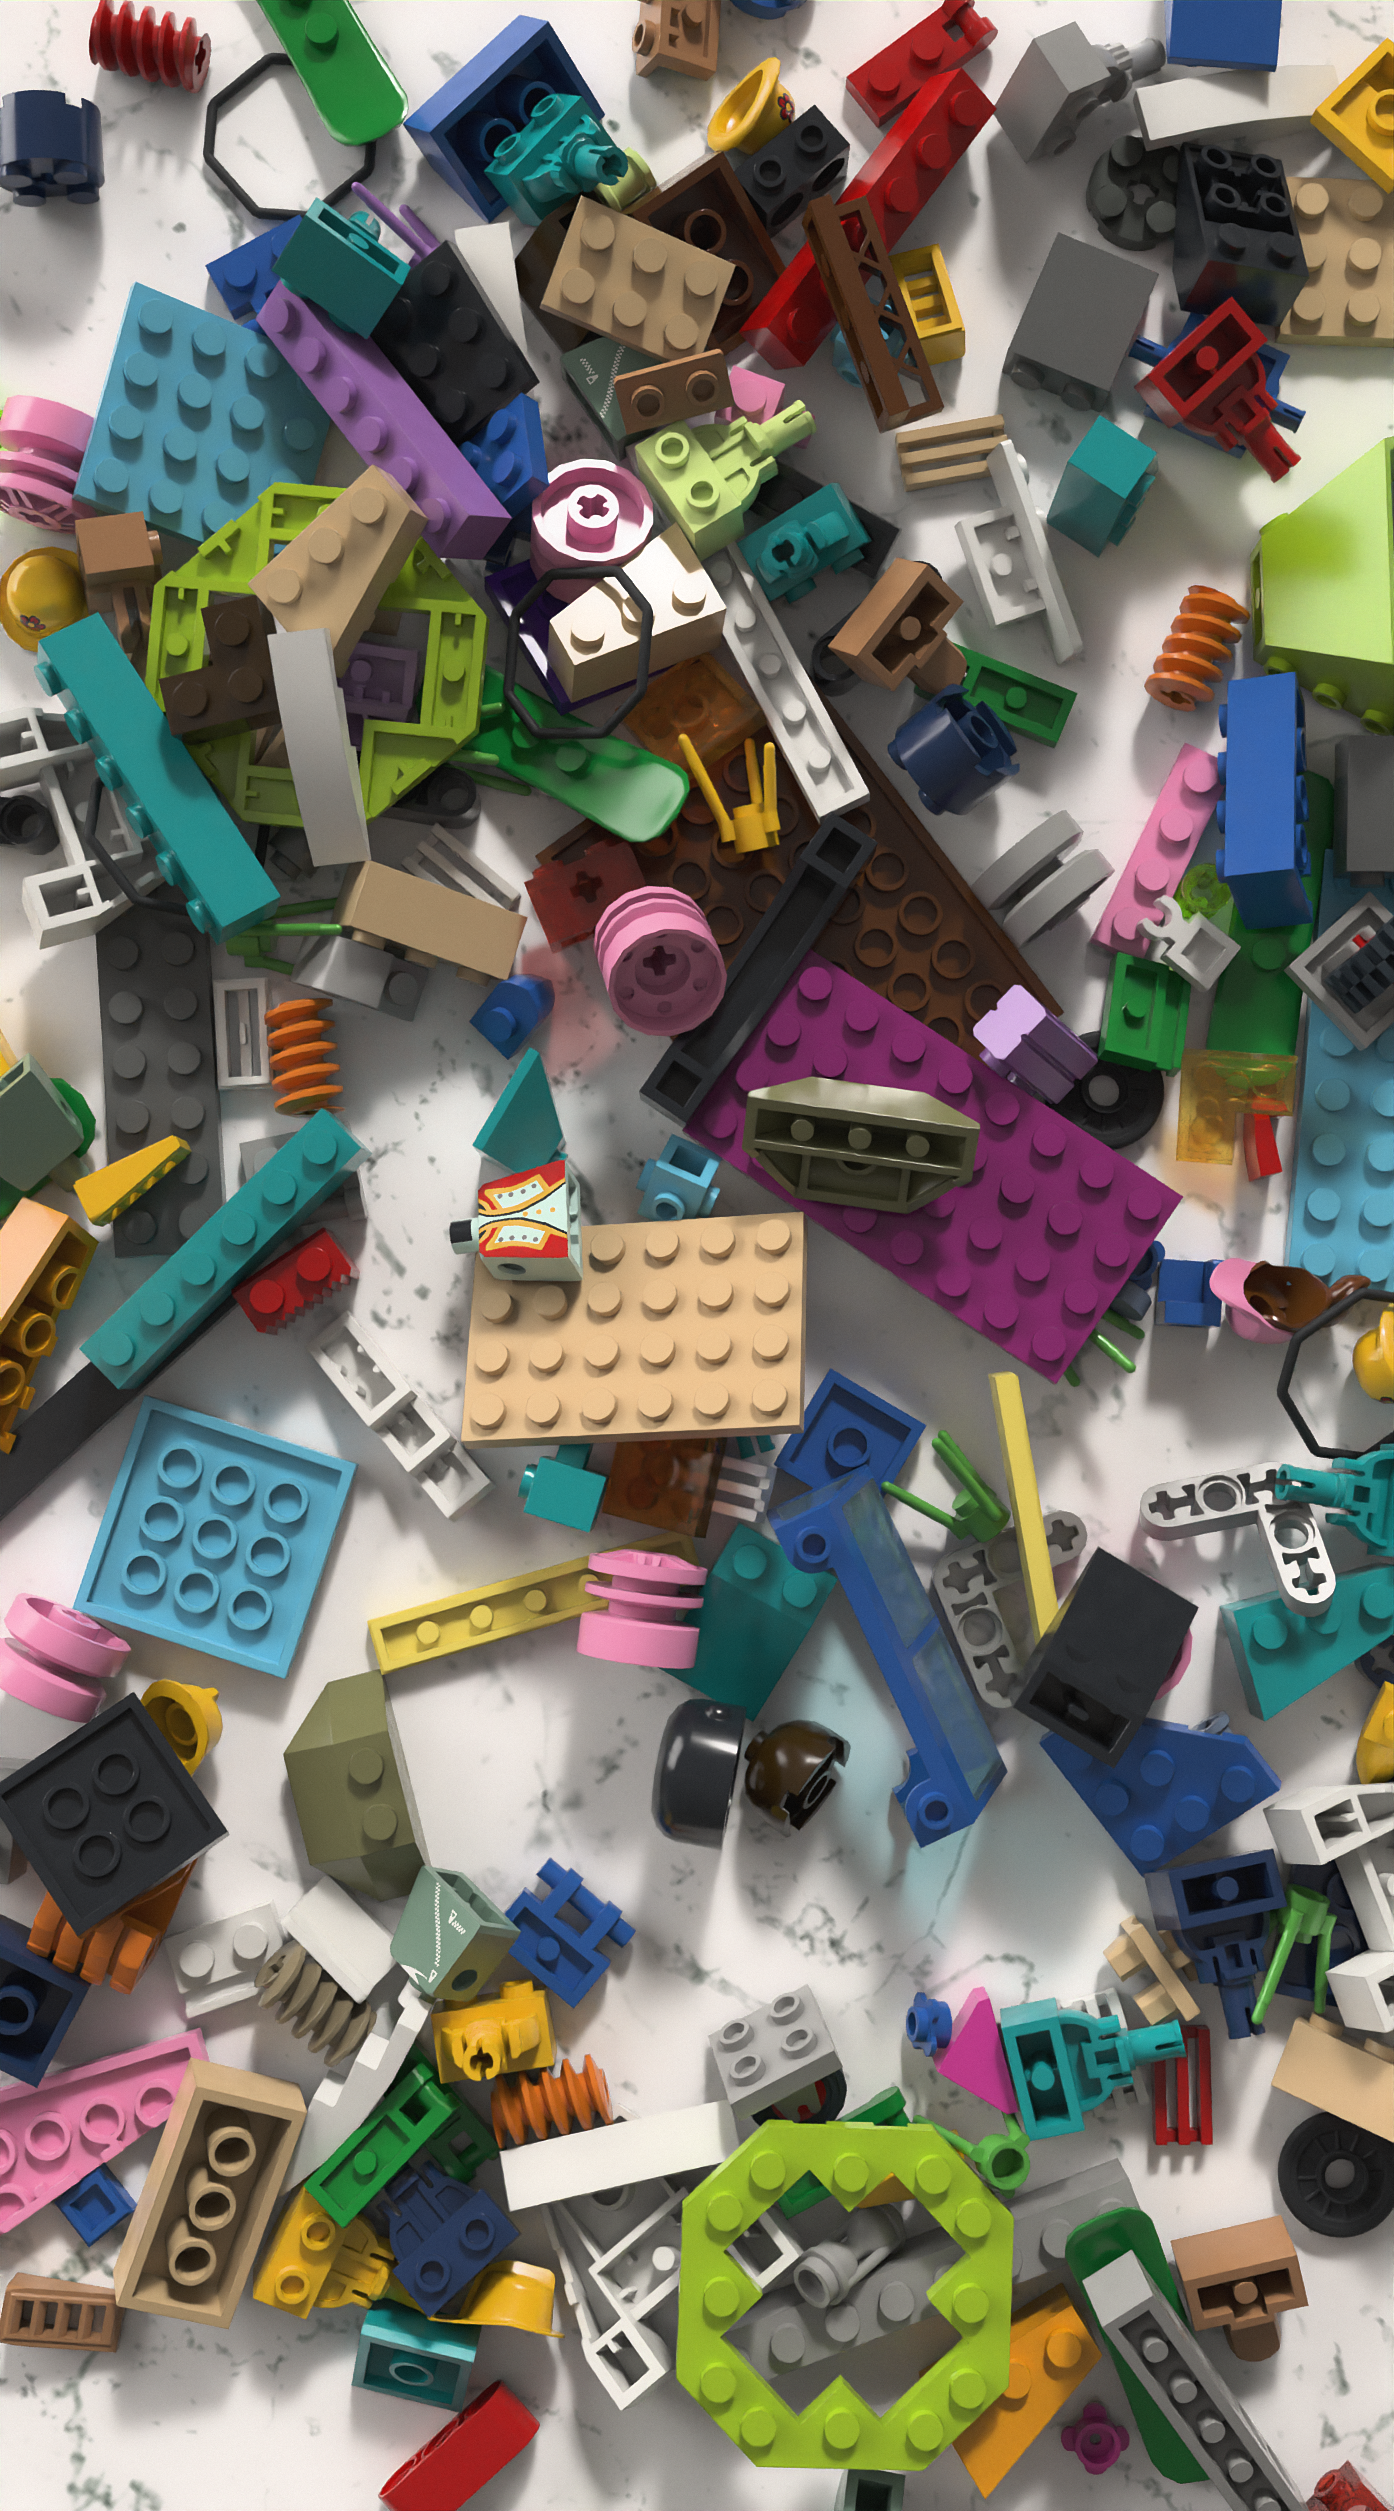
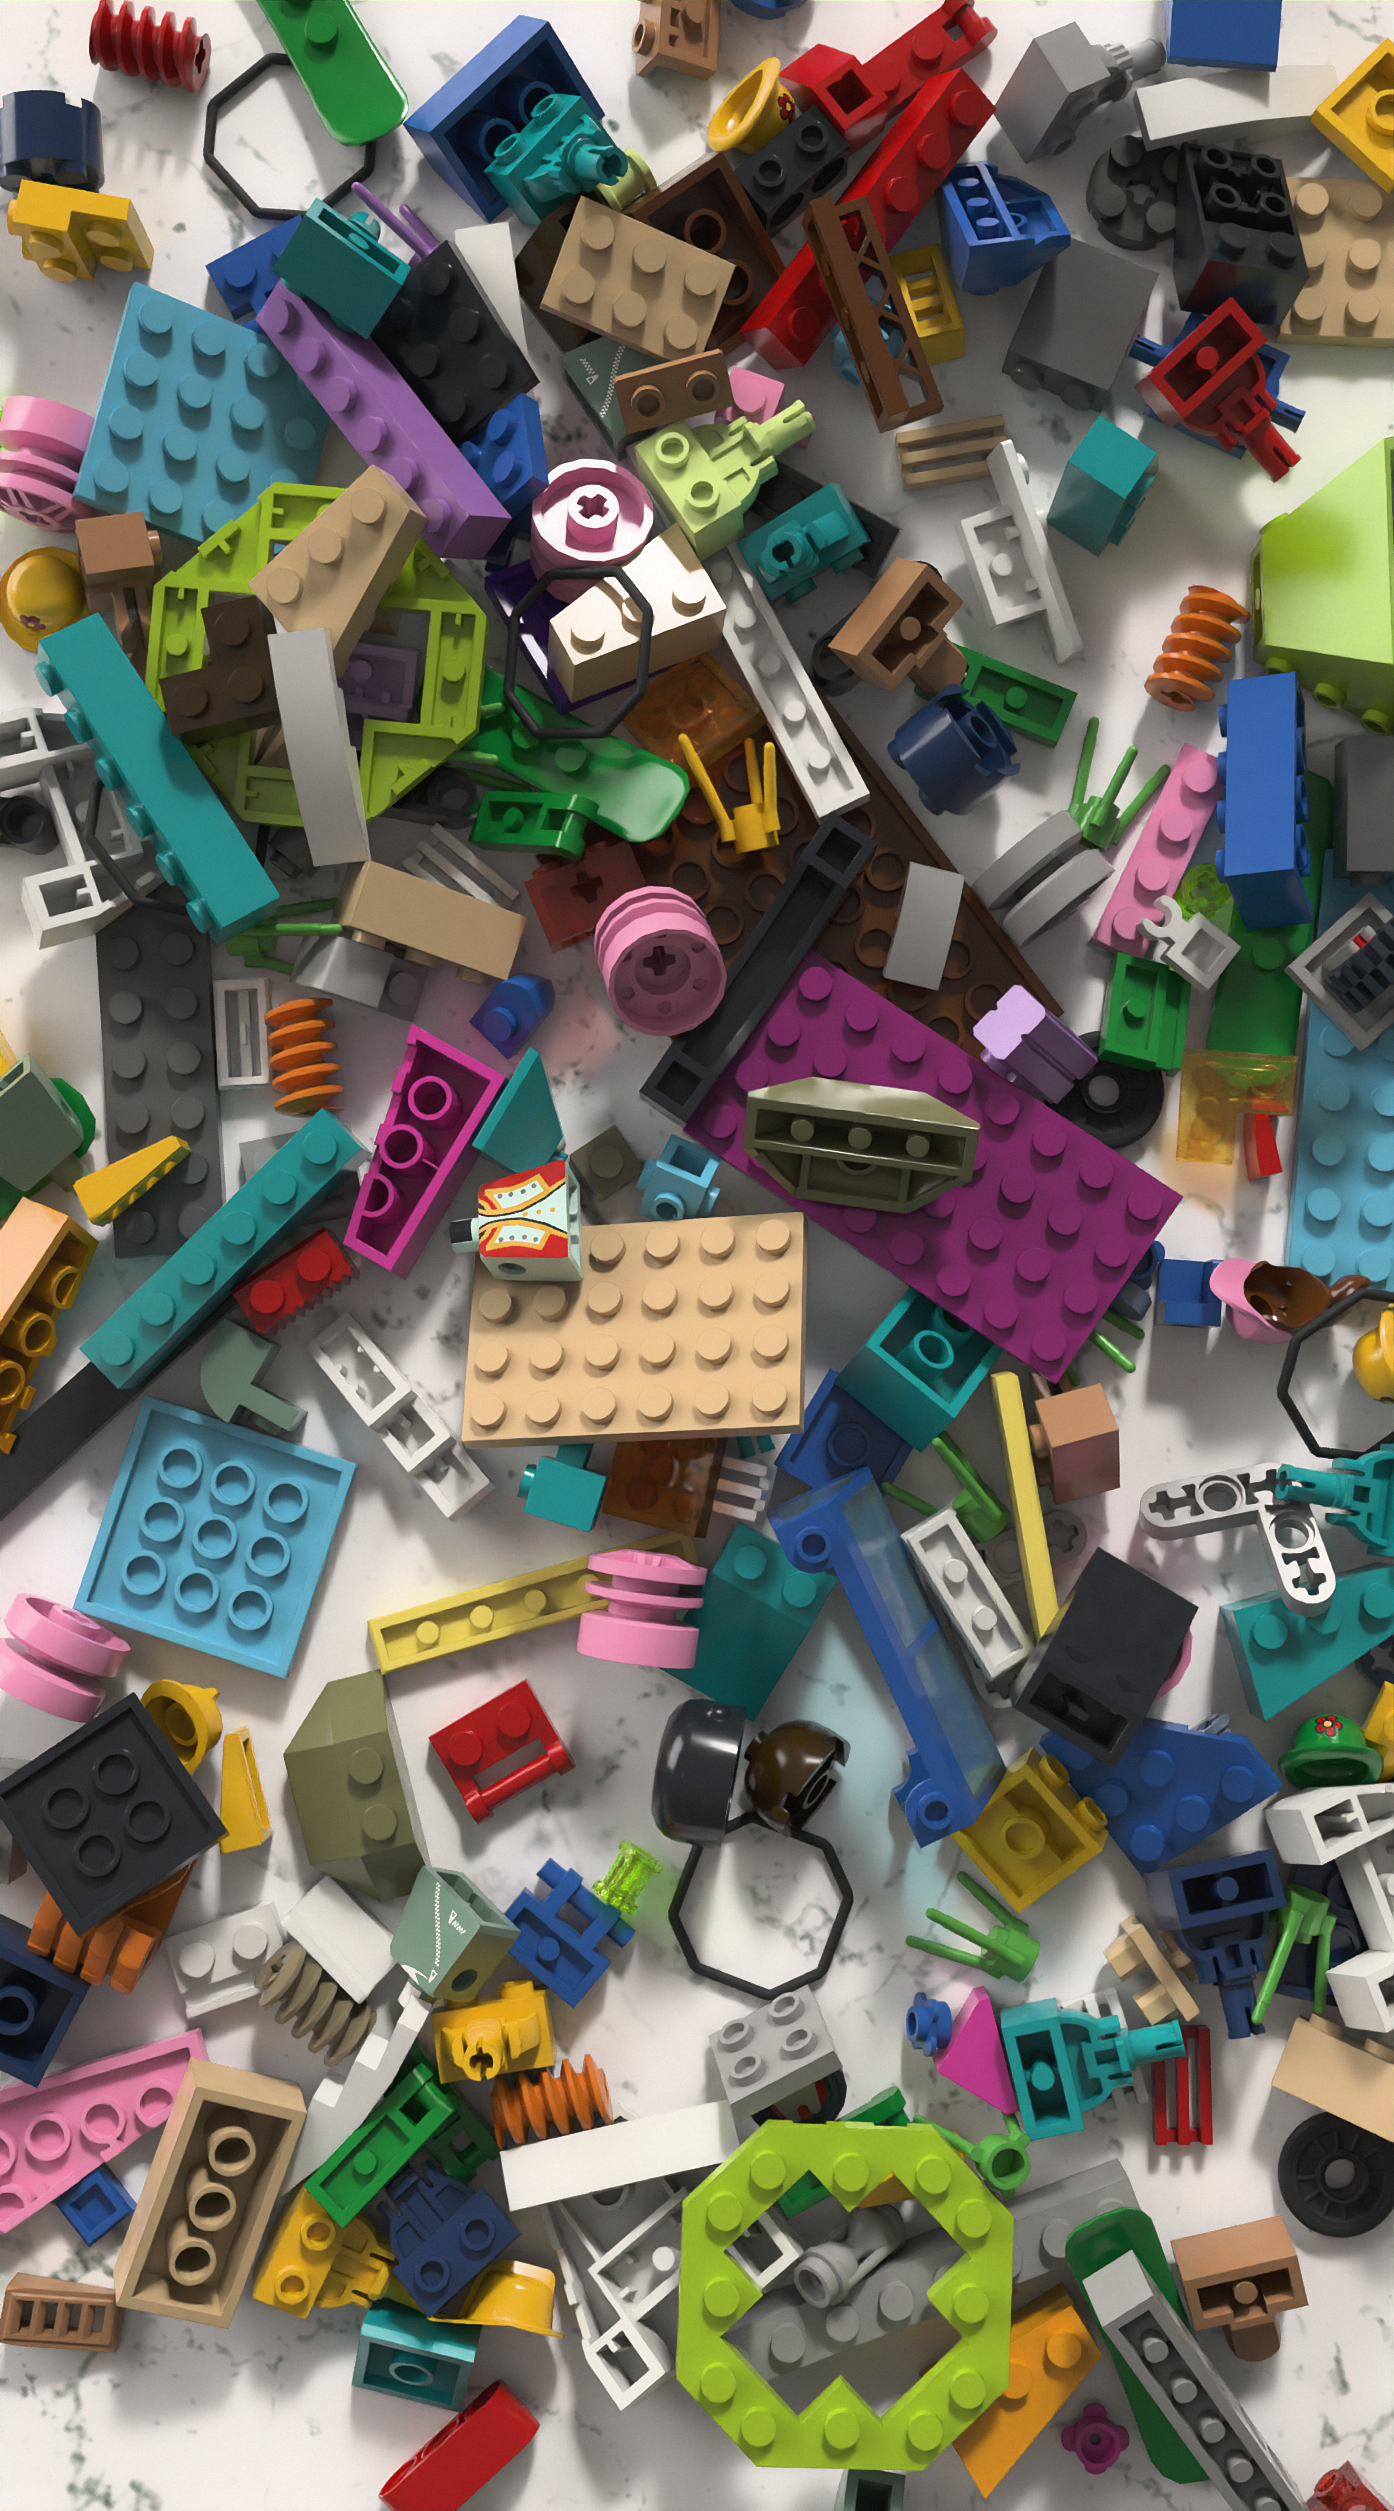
none -> yellow plate [7,179,155,283]
none -> sand green brick [200,1317,308,1436]
none -> yellow slope [219,1726,273,1854]
none -> dark pink wedge [343,1023,509,1280]
none -> red plate [428,1678,576,1825]
none -> green plate [468,791,599,860]
none -> dark tan plate [569,1125,644,1203]
none -> clear neon green bush [591,1839,664,1916]
none -> black piece [668,1812,854,2000]
none -> red slope [778,43,888,157]
none -> teal slope [834,1287,1003,1453]
none -> light grey slope [882,862,965,991]
none -> white tile [899,1506,1035,1682]
none -> bright green plant [905,1871,1040,1983]
none -> blue wedge [935,160,1071,296]
none -> yellow plate [950,1747,1109,1914]
none -> medium nougat brick [1028,1370,1120,1505]
none -> bright green plant [1067,716,1170,853]
none -> green hat [1278,1714,1384,1790]

